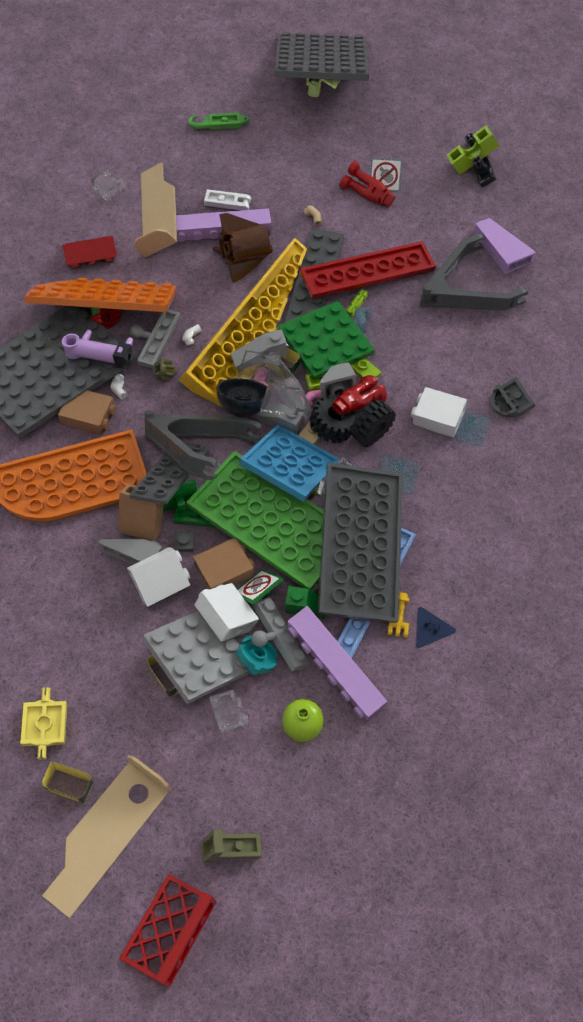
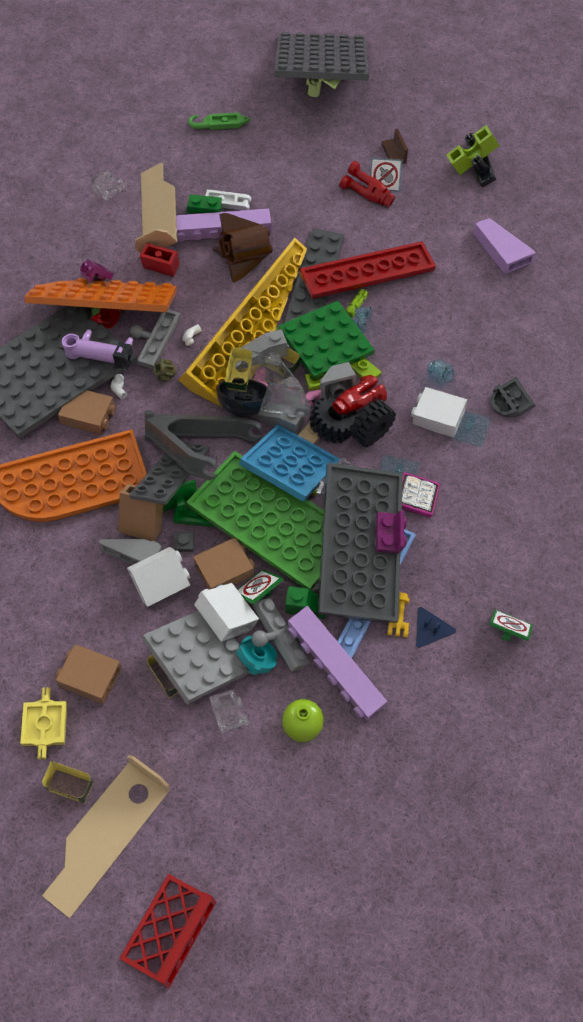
red slope [62,235,117,268] -> none
olive bracket [201,829,262,863] -> none
tan arm [304,205,322,226] -> none
dark grey piece [420,233,529,310] -> none
none -> medium nougat brick [55,644,122,705]
none -> magenta bracket [80,258,114,282]
none -> red brick [140,243,180,277]
none -> green brick [187,194,223,214]
none -> light yellow piece [225,348,253,392]
none -> magenta bracket [376,510,407,554]
none -> reddish brown panel [382,128,408,164]
none -> tile [402,472,440,517]
none -> clear light blue head [427,359,455,385]
none -> piece [489,609,533,642]

